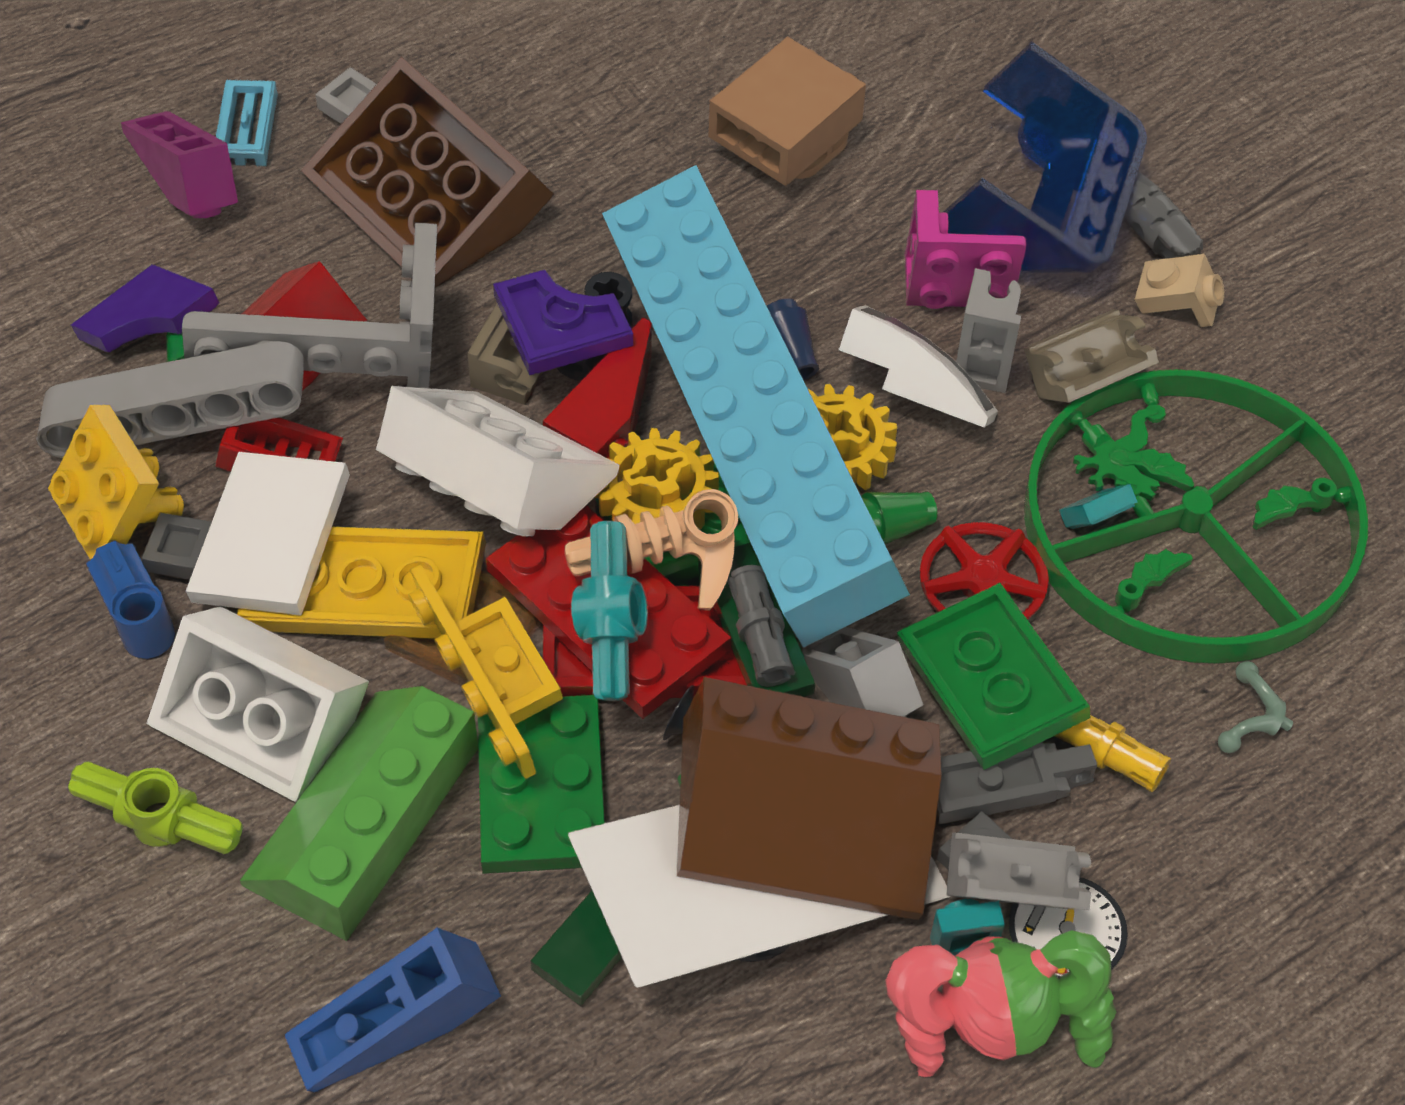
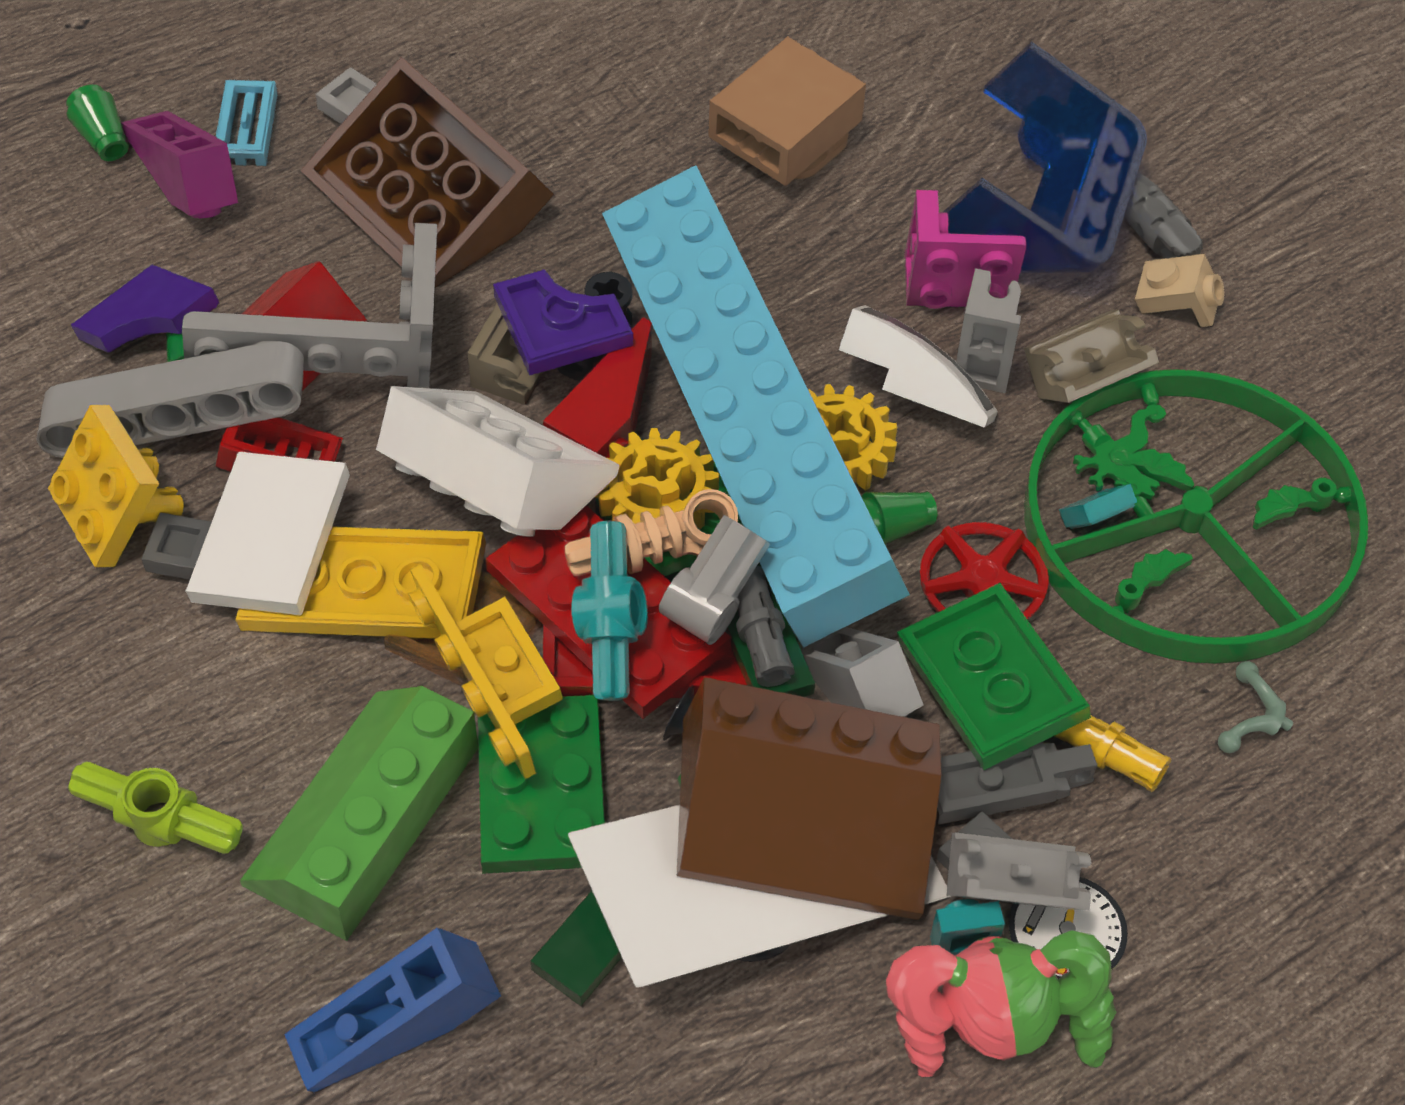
blue piece [86,541,175,659] -> none
white slope [147,606,369,802] -> none
dark blue cone [767,299,819,380] -> none
none -> green cone [66,84,129,161]
none -> light grey piece [659,515,770,645]

